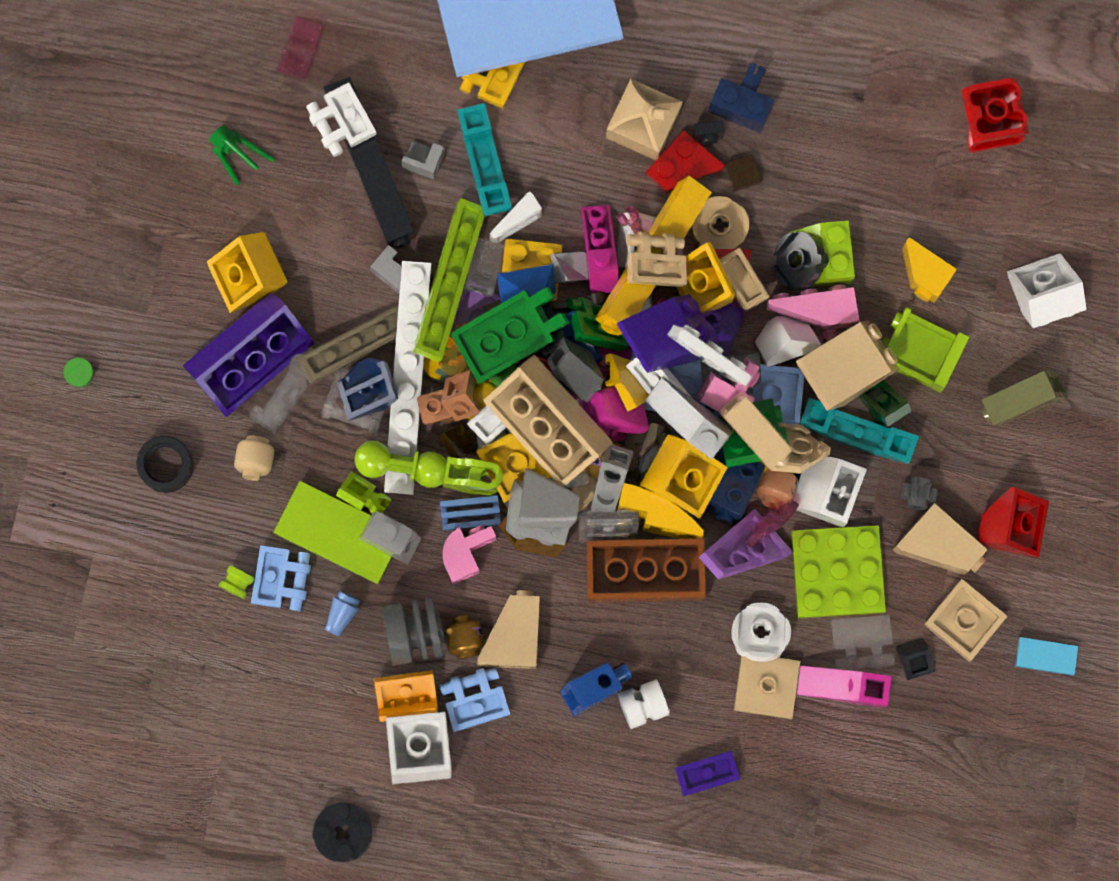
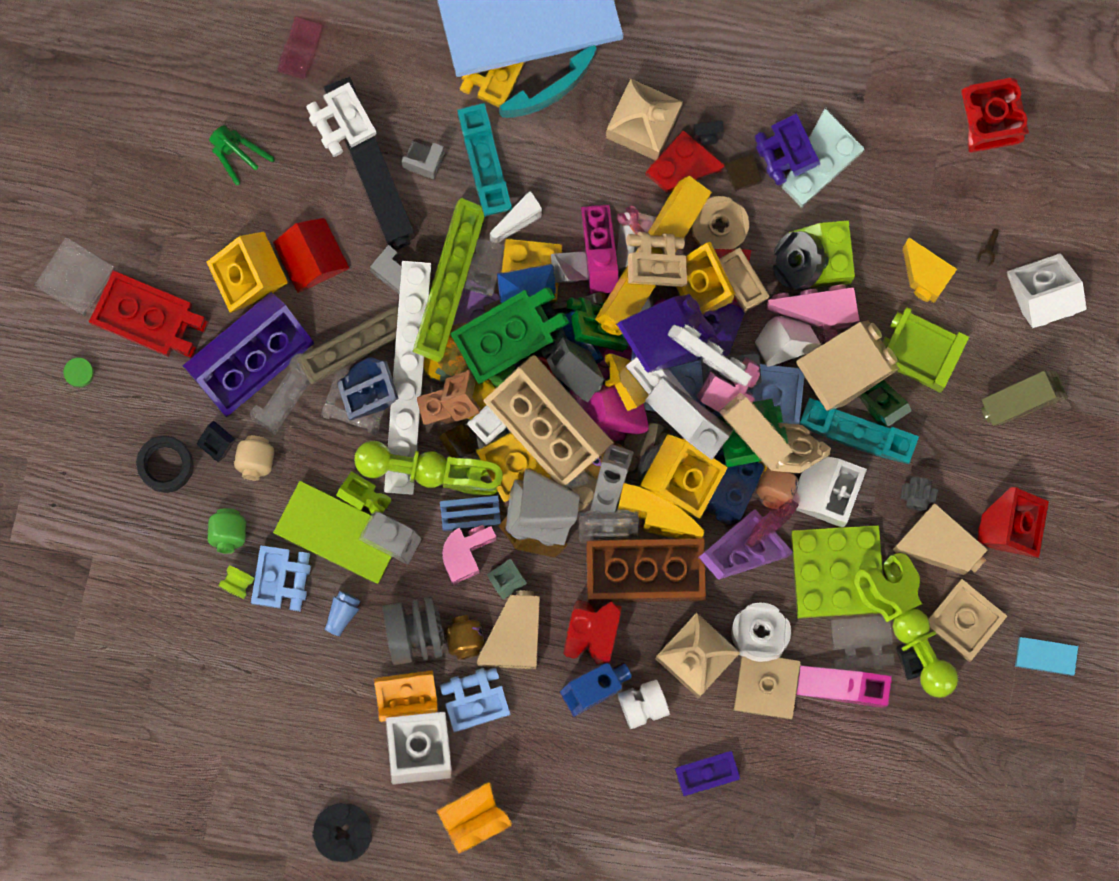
dark blue brick [708,63,774,134] -> none
none -> clear plate [34,237,116,317]
none -> red tile [89,270,209,358]
none -> black plate [197,421,236,462]
none -> bright green head [207,508,246,554]
none -> red slope [273,218,350,293]
none -> light orange piece [437,782,512,854]
none -> sand green plate [487,558,527,599]
none -> teal slope [499,45,597,118]
none -> red piece [563,600,622,664]
none -> tan piece [655,613,740,699]
none -> dark purple plate [755,113,821,185]
none -> light aqua wing [782,108,864,208]
none -> lime piece [854,553,958,698]
none -> dark brown hand [976,229,1000,267]

